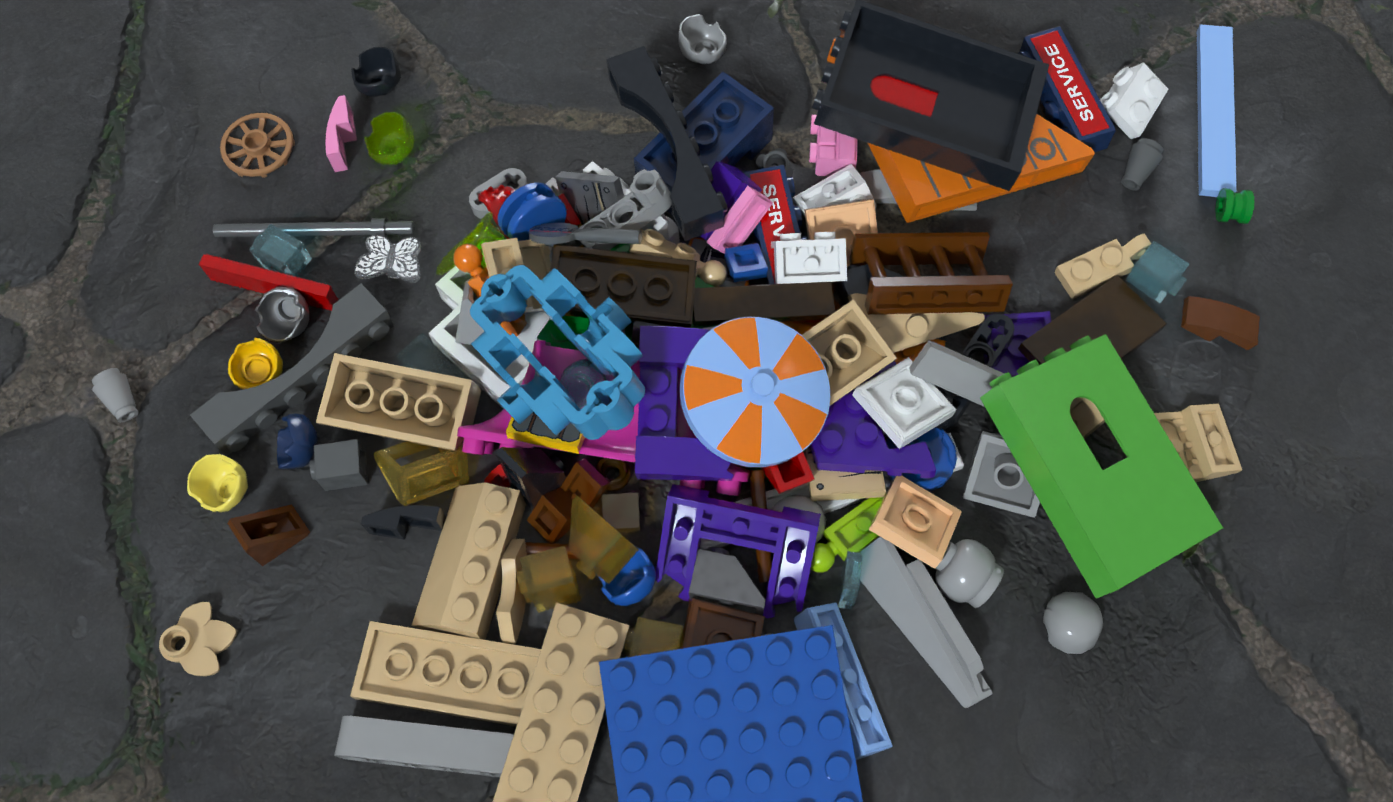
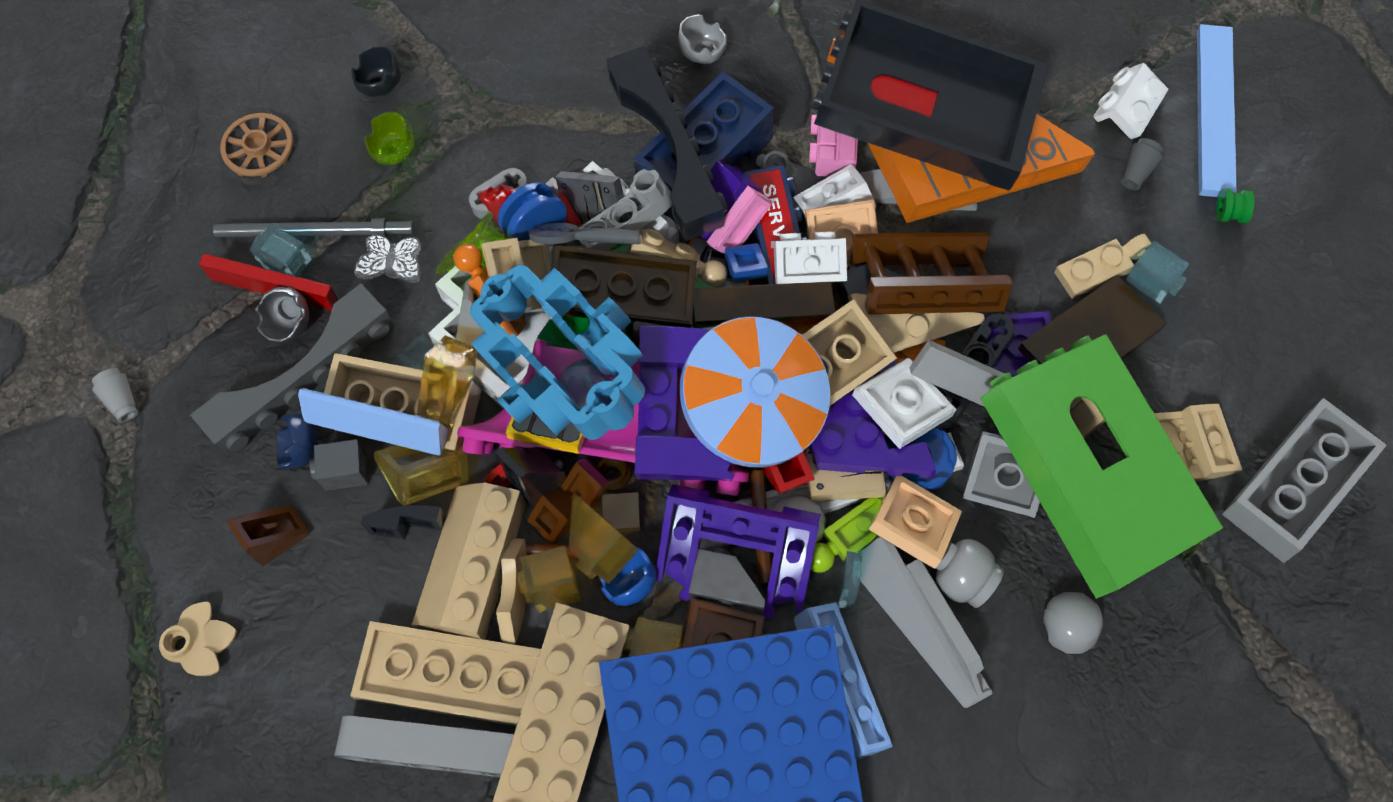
light yellow hair [187,454,248,513] -> none
yellow hair [228,338,283,390] -> none
bright pink slope [325,95,357,172] -> none
brick [1018,26,1116,152] -> none
reddish brown slope [1181,296,1260,350] -> none
none -> light blue slope [298,388,449,455]
none -> clear yellow slope [417,335,478,428]
none -> light grey brick [1222,398,1387,563]

